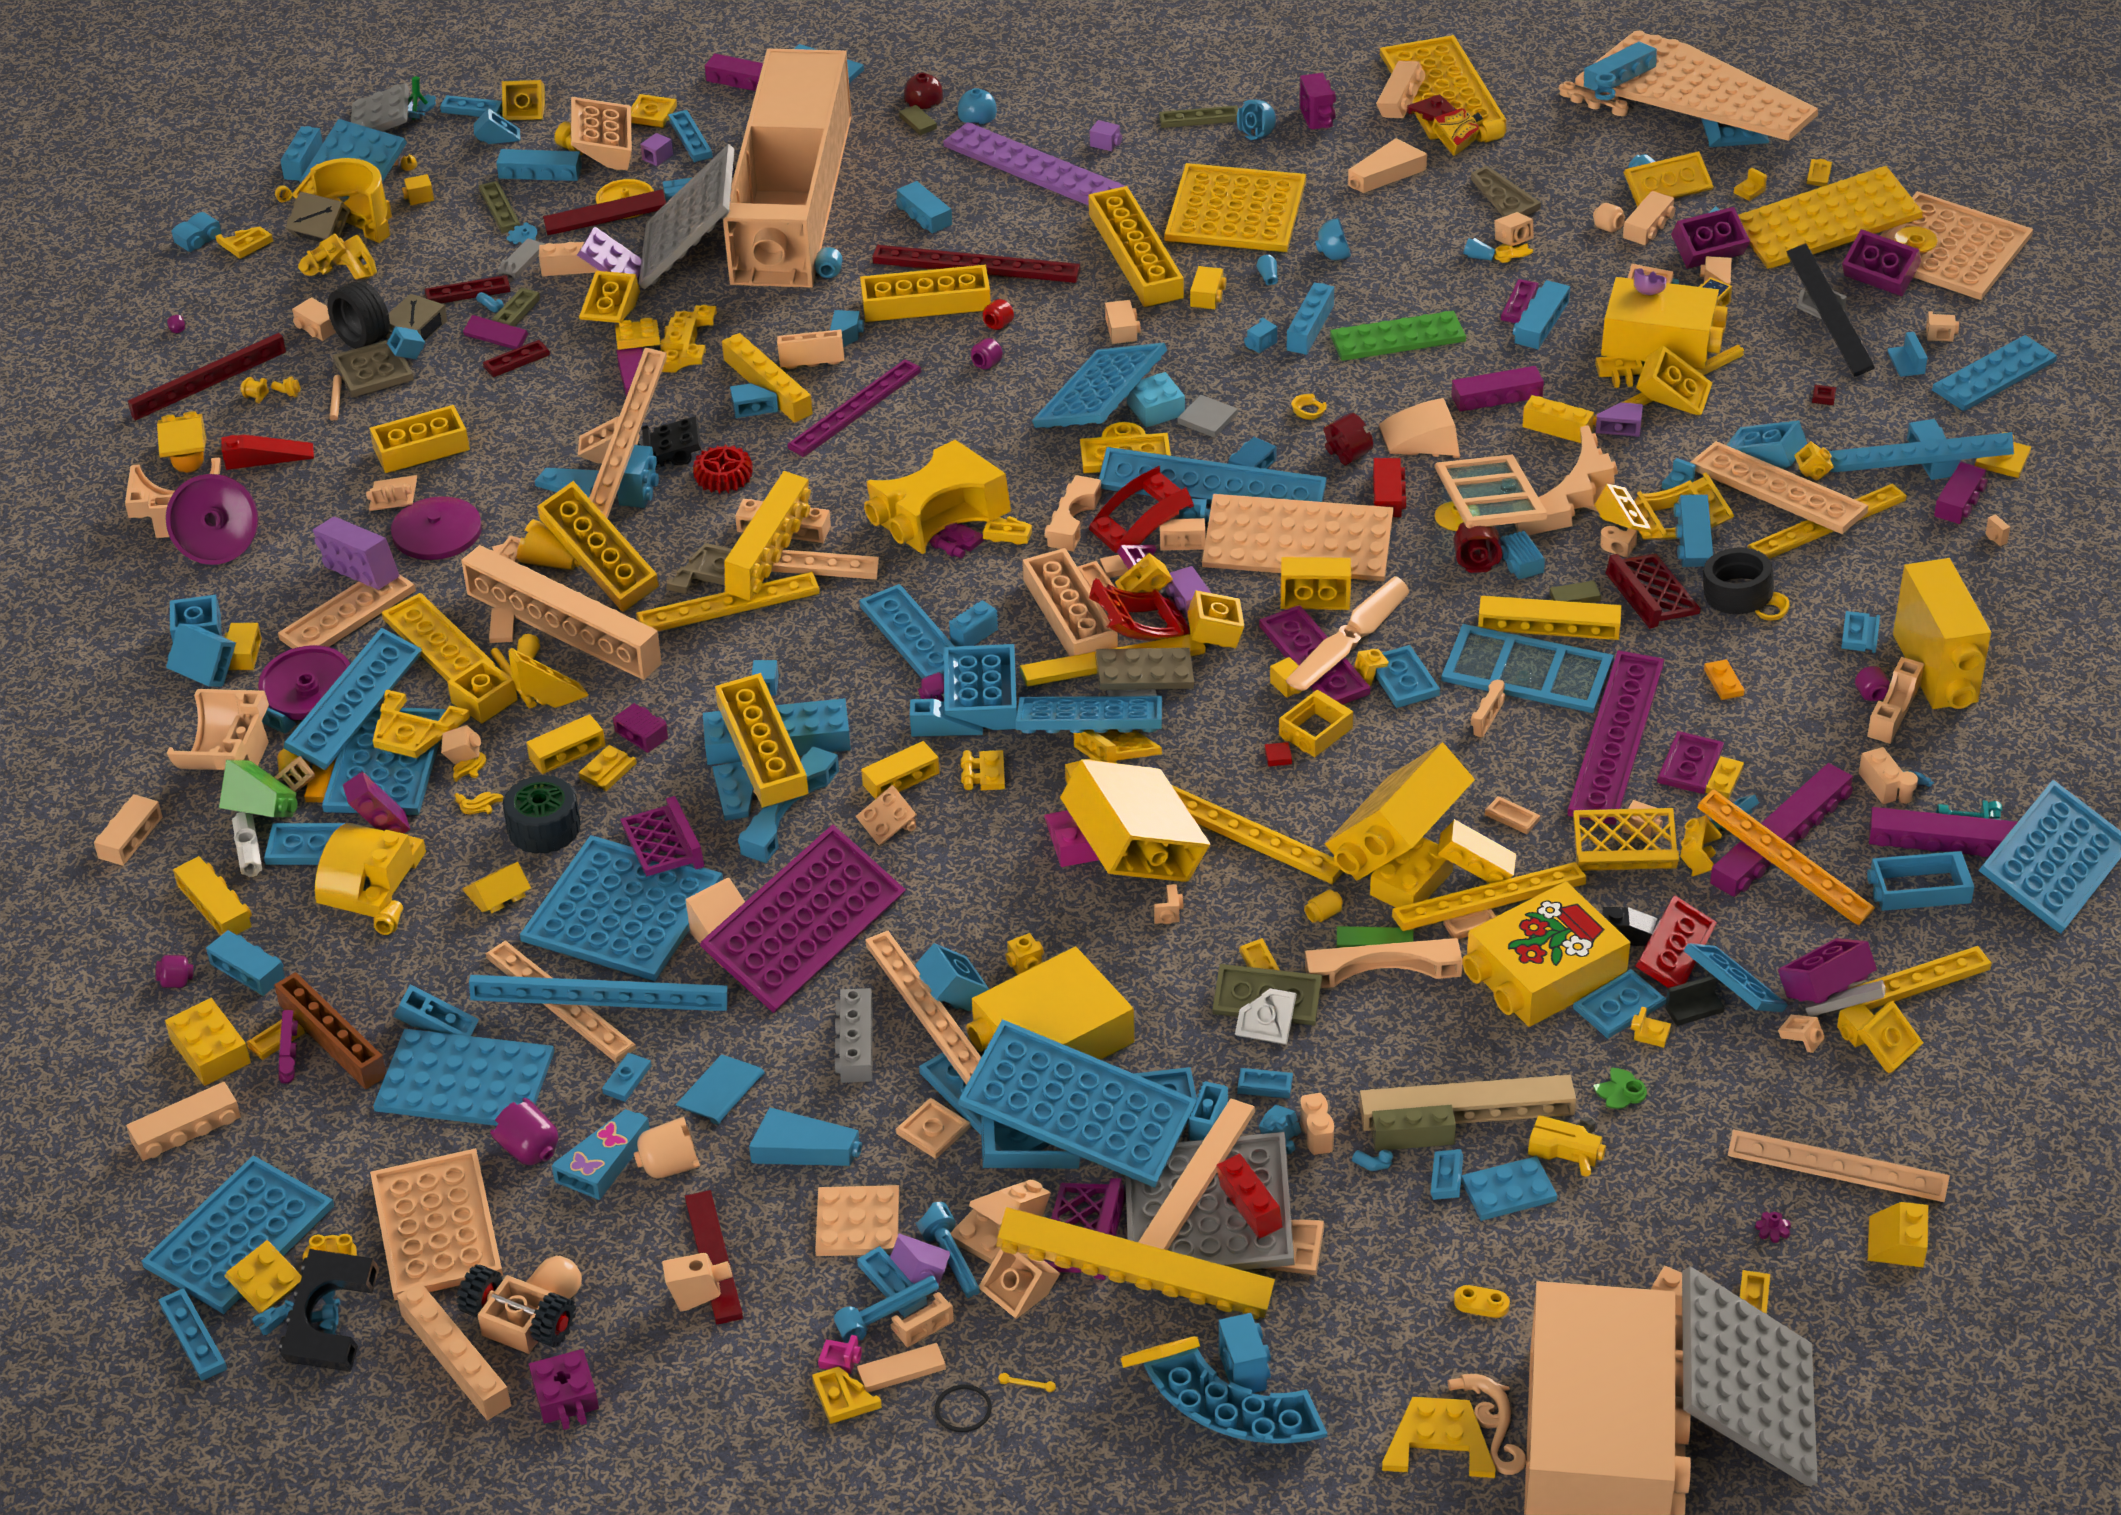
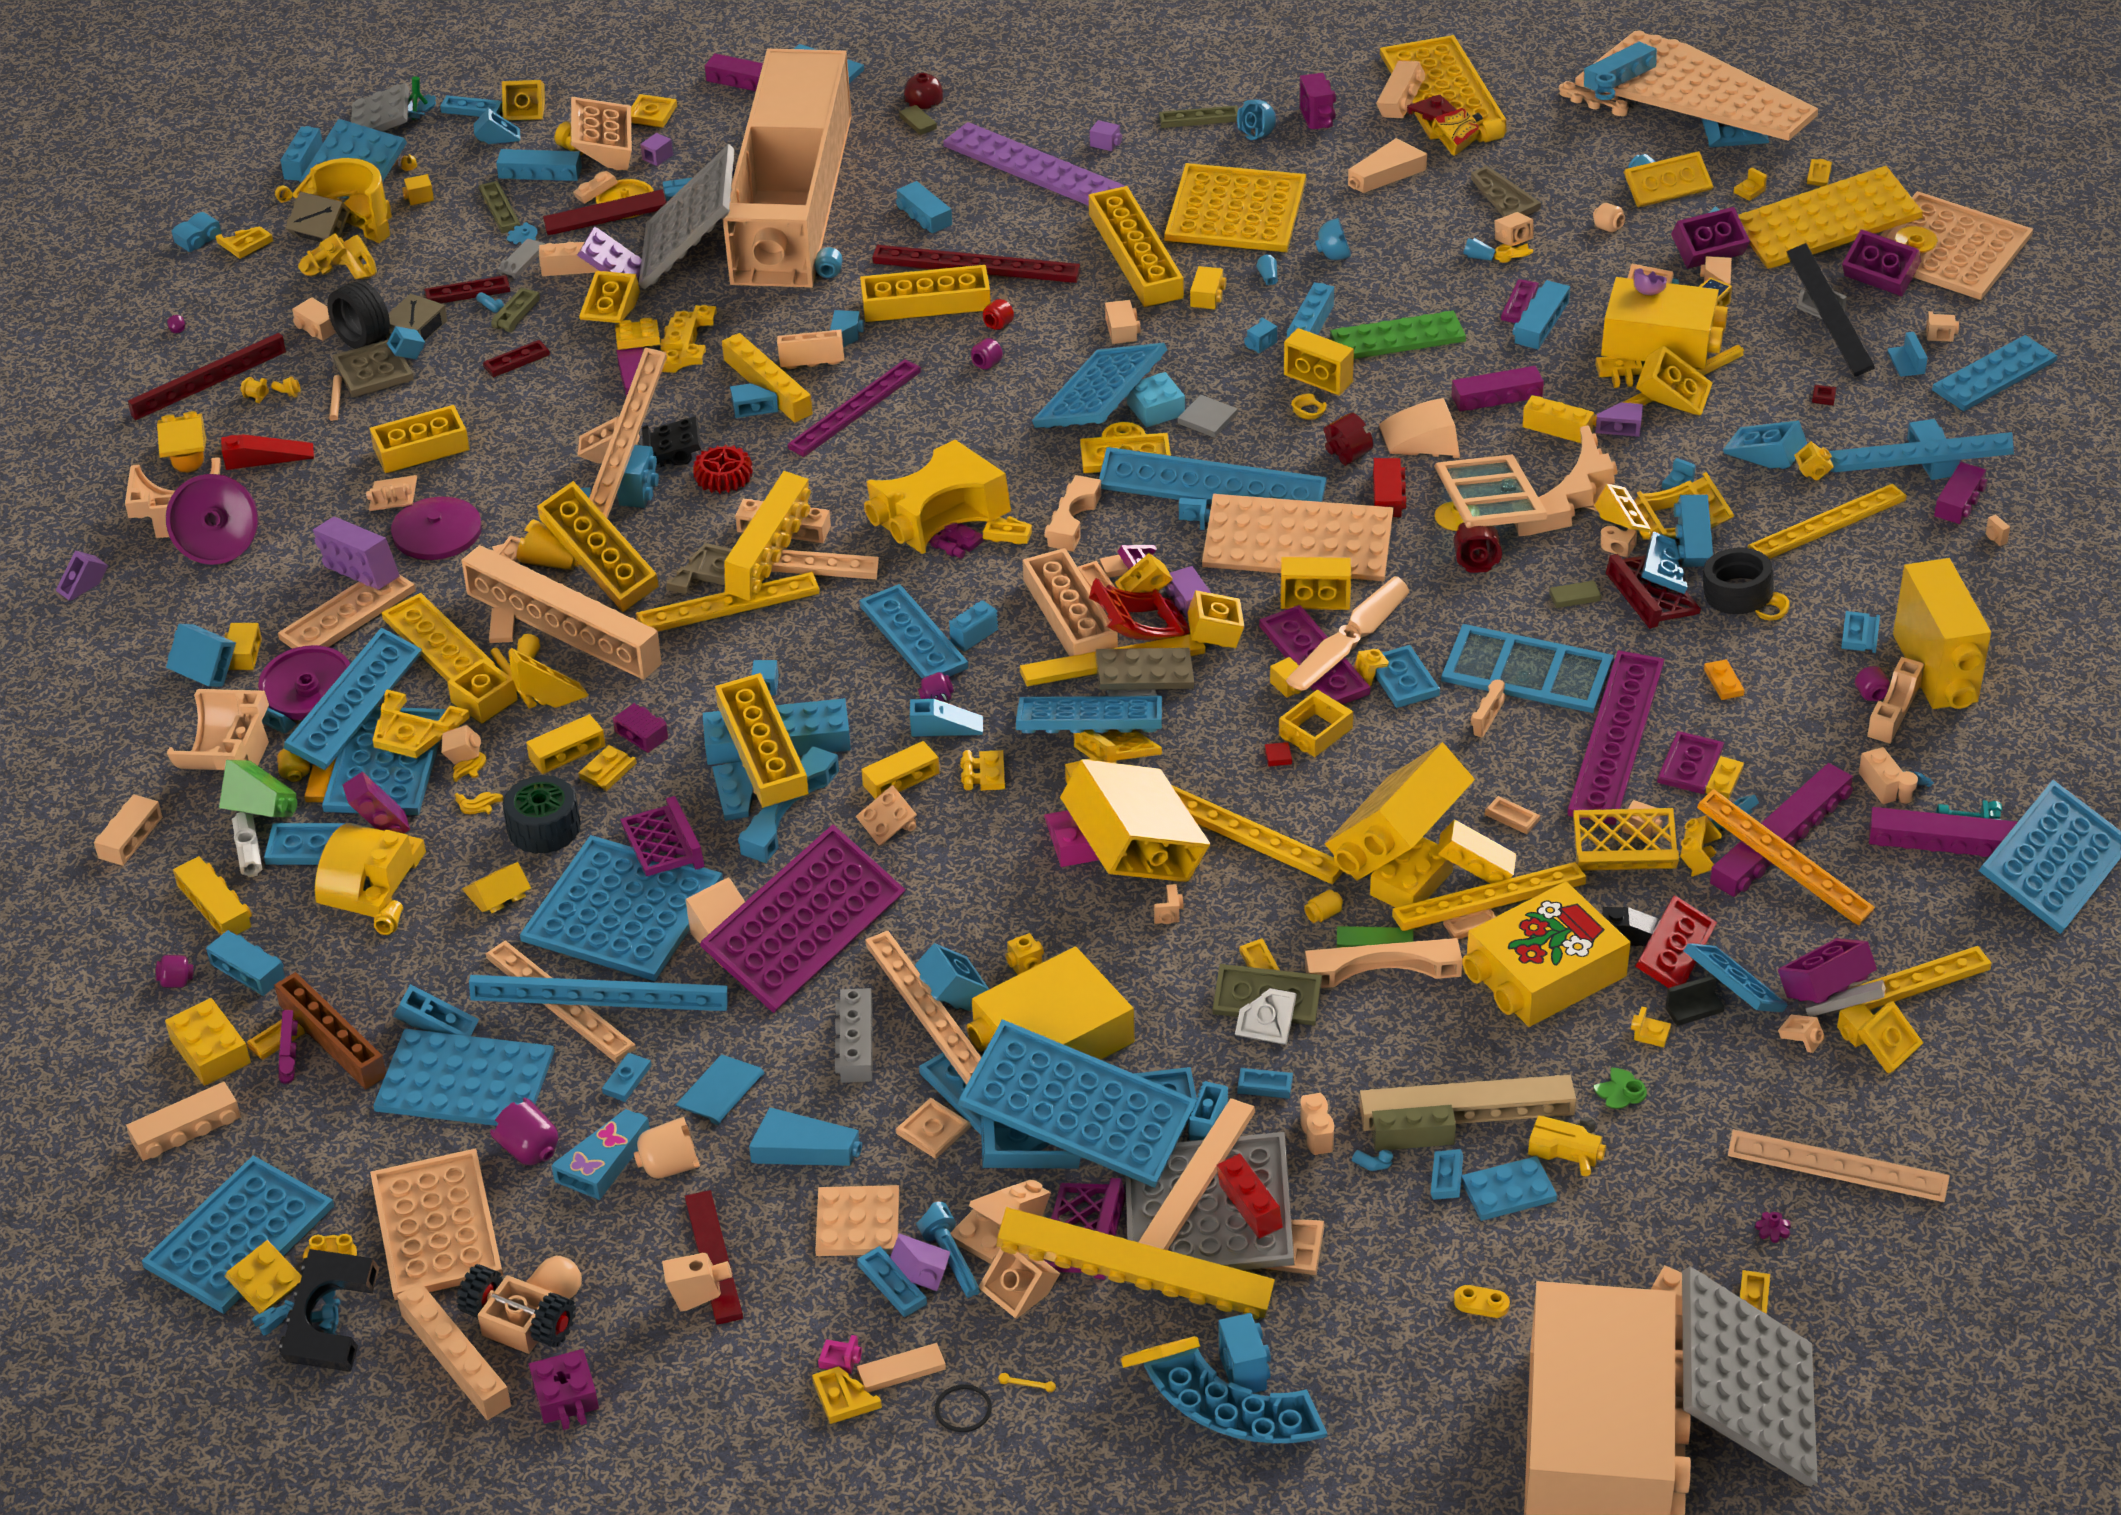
dark azure plate [158,1288,227,1381] -> none
dark azure brick [170,595,222,641] -> none
light nougat slope [274,756,315,792] -> none
magenta tile [463,315,528,349] -> none
dark azure wing [535,468,599,492] -> none
dark azure plate [668,110,713,162] -> none
dark azure axle [834,1276,939,1343] -> none
light nougat hinge [890,1292,954,1348] -> none
dark azure slope [944,644,1017,730] -> none
dark azure cylinder [957,88,997,125] -> none
red wedge [1089,465,1194,553] -> none
light nougat hinge [1159,518,1206,551] -> none
dark azure brick [1228,436,1277,469] -> none
dark azure piece [1259,1104,1301,1154] -> none
yellow wing [1382,1397,1496,1478] -> none
light nougat plant [1448,1374,1526,1475] -> none
yellow brick [1478,596,1621,640] -> none
dark azure brick [1500,530,1545,580] -> none
dark azure tile [1573,969,1666,1039] -> none
light nougat brick [1623,191,1676,245] -> none
light nougat plate [1690,441,1868,534] -> none
dark azure window [1867,851,1974,911] -> none
yellow slope [1867,1202,1928,1267] -> none
yellow tile [1975,432,2031,478] -> none
none -> medium lavender slope [56,550,108,601]
none -> light nougat plate [573,171,618,204]
none -> yellow brick [1284,328,1354,396]
none -> dark azure wing [1641,531,1688,594]

